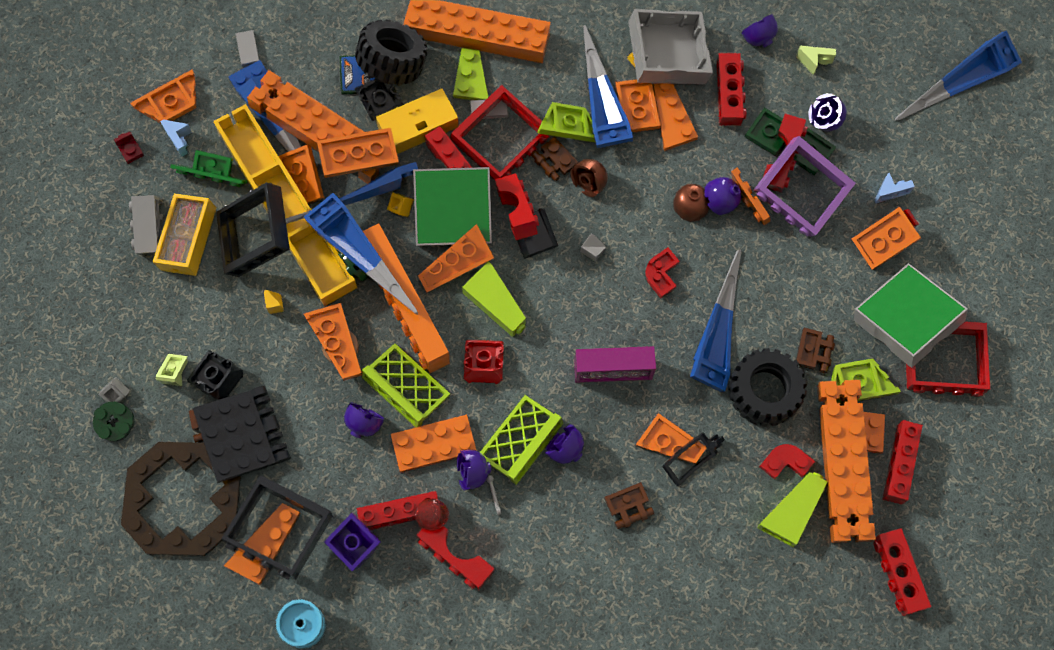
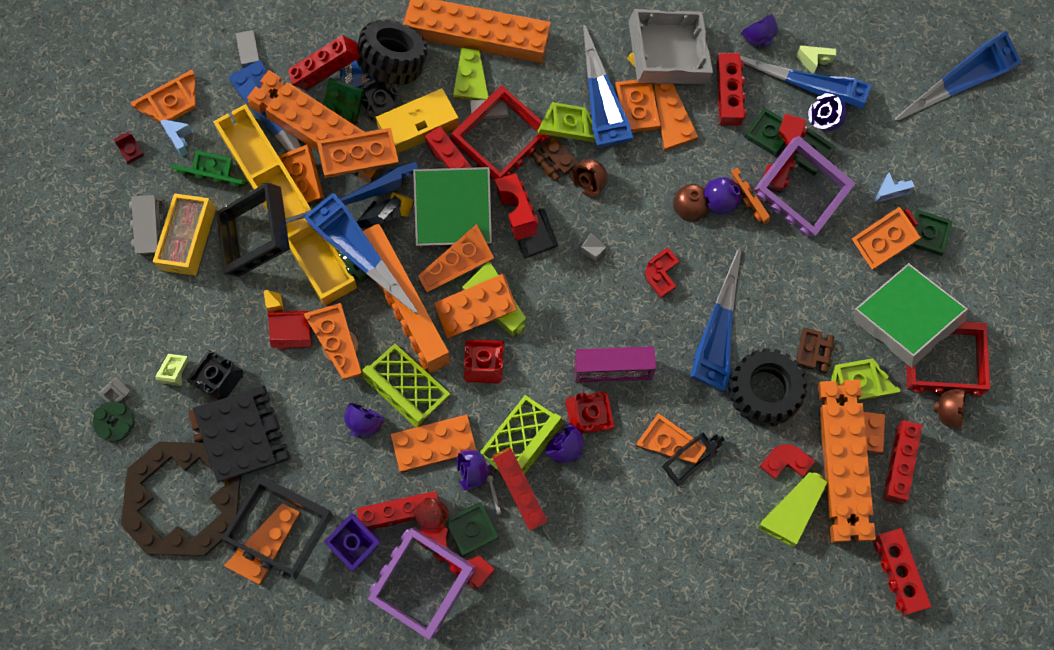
medium azure wheel [276,599,326,649] -> none
reddish brown plate [604,482,654,529] -> none
none -> red slope [268,311,312,351]
none -> red brick [288,35,360,91]
none -> dark green plate [323,78,364,125]
none -> black slope [357,195,402,228]
none -> medium lavender window [368,527,476,640]
none -> orange plate [434,274,518,339]
none -> dark green plate [445,502,499,556]
none -> red arch [492,447,548,531]
none -> red slope [565,392,614,434]
none -> blue plate [741,56,872,109]
none -> dark green plate [911,209,953,256]
none -> copper cylinder [934,389,966,429]

